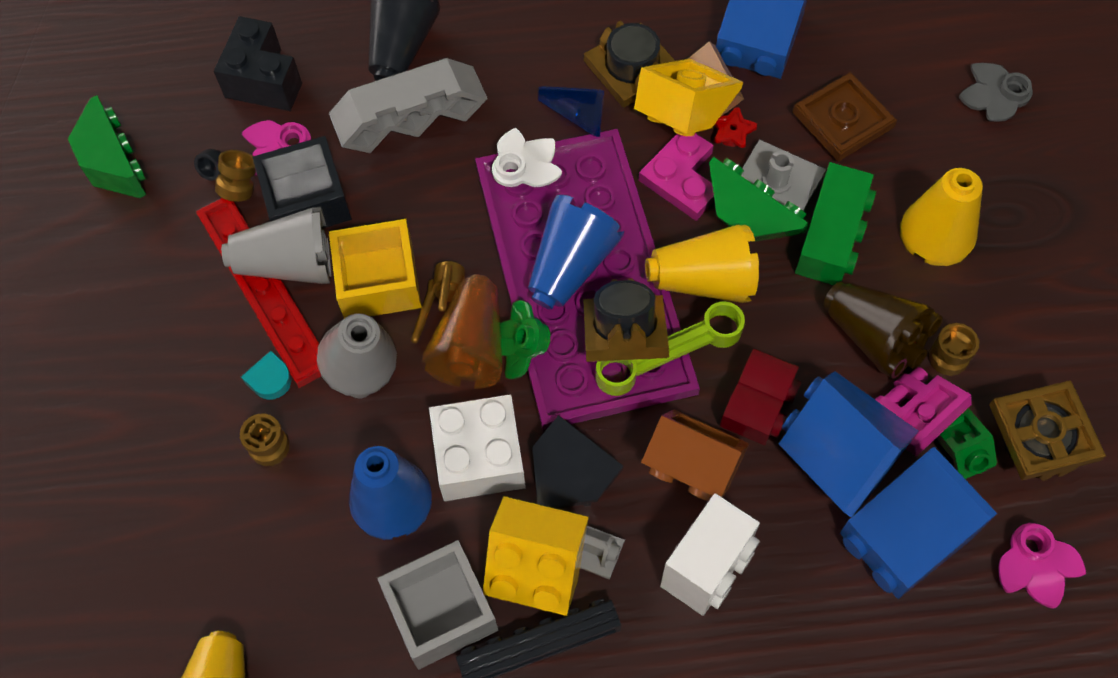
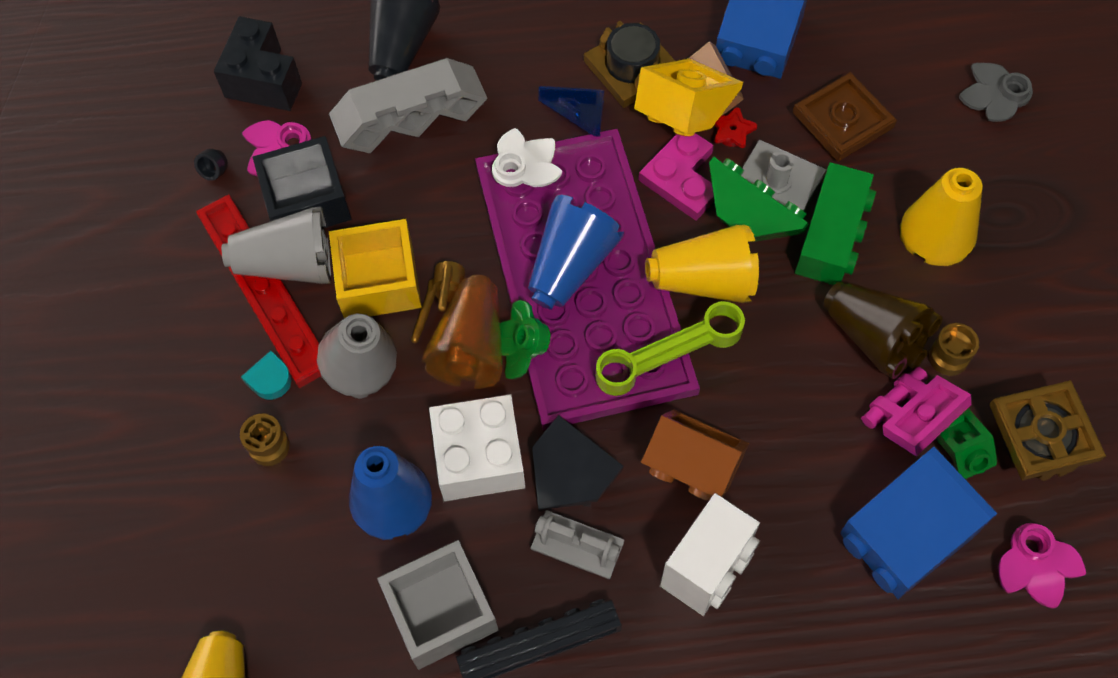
green slope [68,95,146,198] -> none
pearl gold wheel [215,150,256,202] -> none
yellow piece [483,497,589,616] -> none
piece [583,278,669,362] -> none
dark red brick [720,349,802,446] -> none
blue slope [779,371,919,517] -> none

